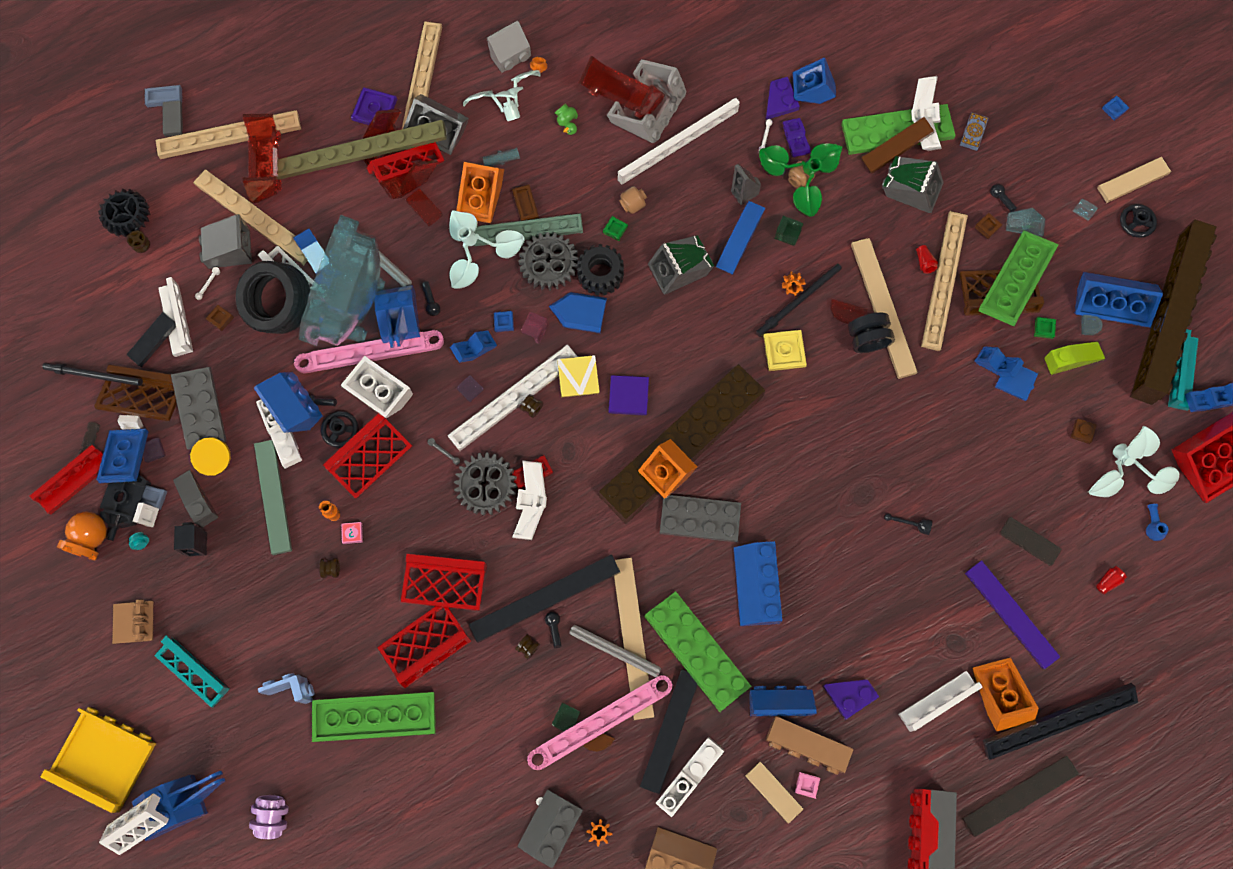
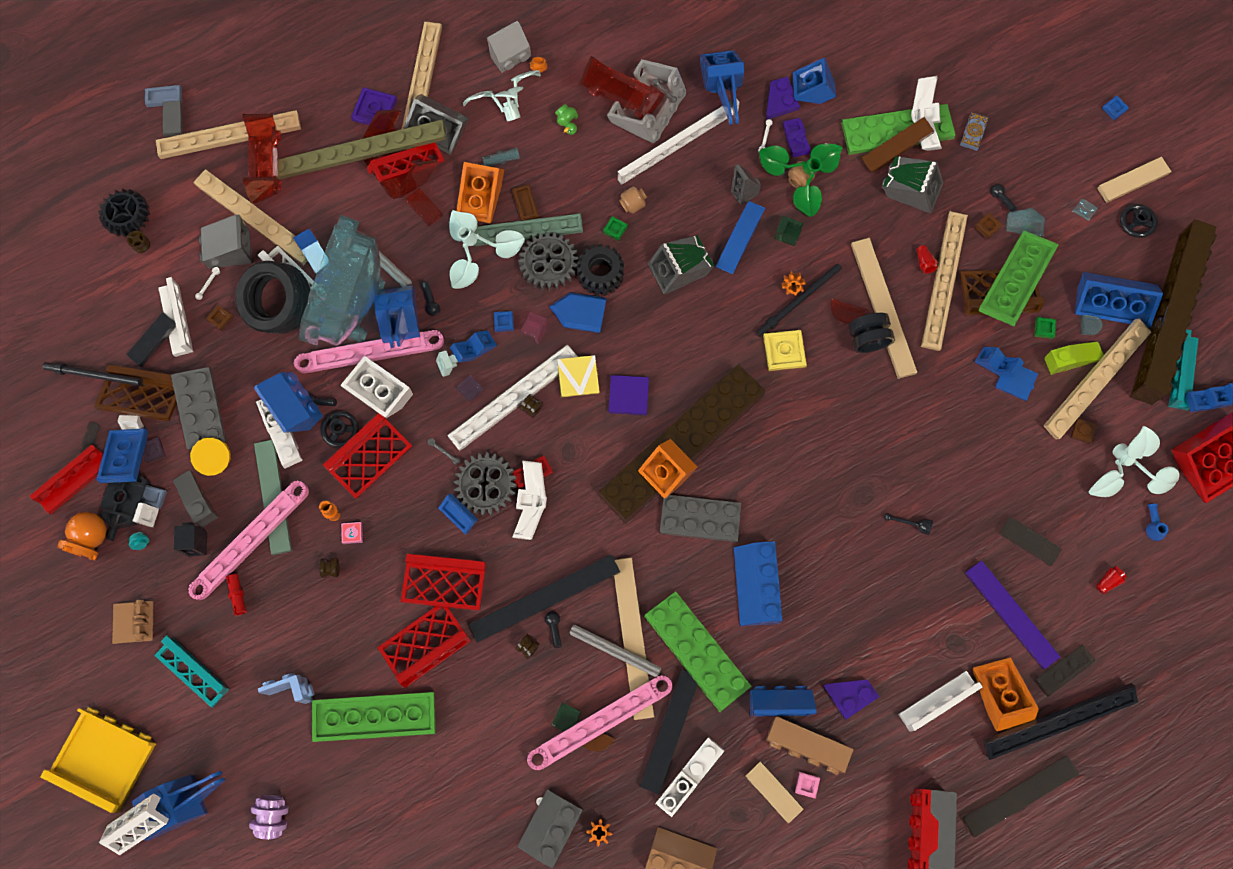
none -> bright pink plate [188,481,309,600]
none -> red pin [226,574,247,616]
none -> light aqua tile [436,351,458,377]
none -> blue tile [438,493,478,534]
none -> blue slope [700,50,744,125]
none -> clear smoke tile [1034,644,1095,697]
none -> tan plate [1043,319,1151,439]

